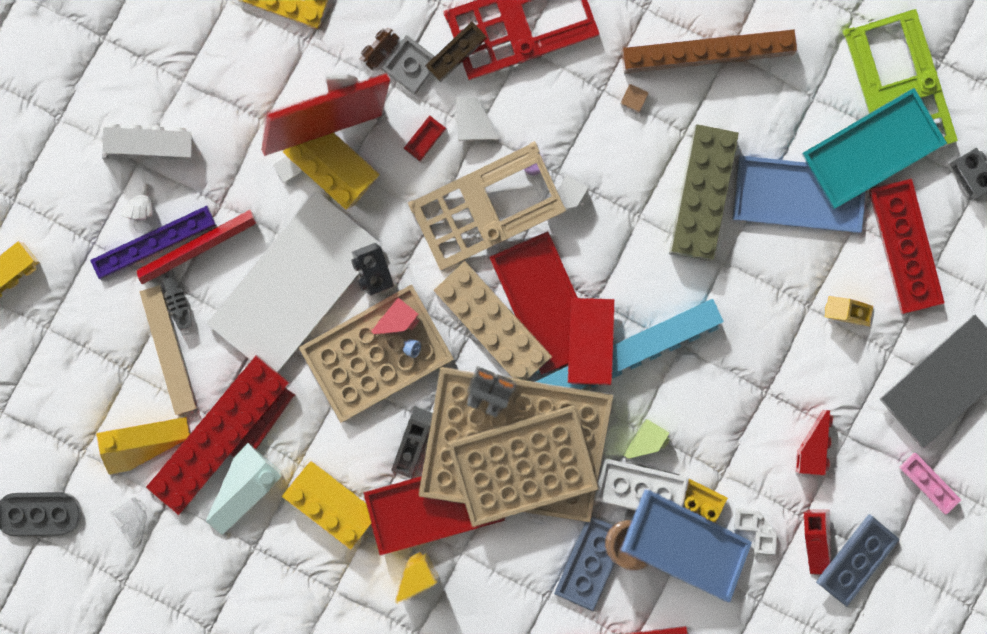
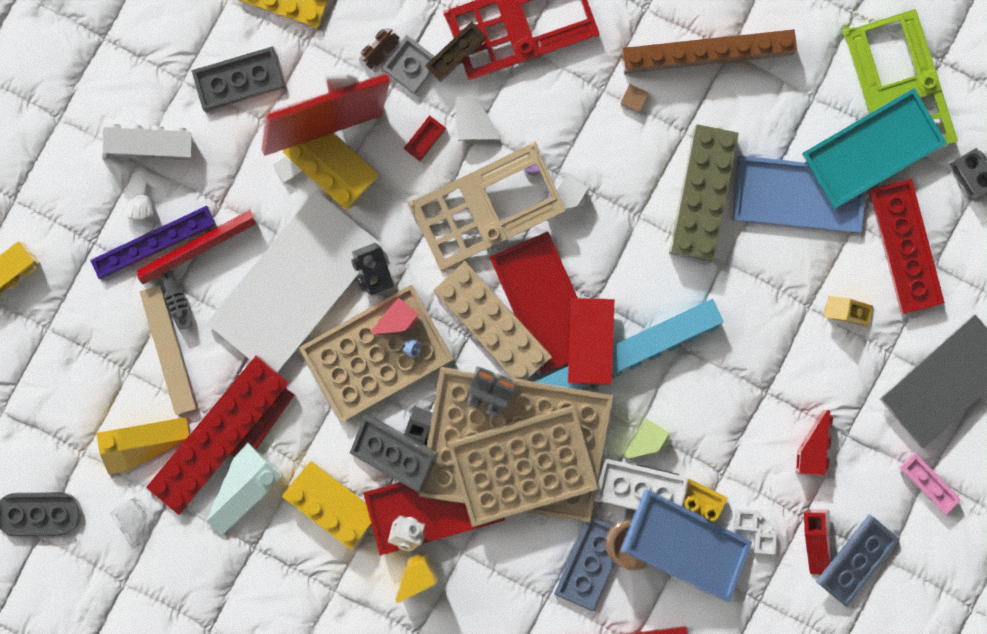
none -> dark grey tile [191,46,286,112]
none -> dark grey tile [349,414,439,493]
none -> white brick [388,516,425,551]

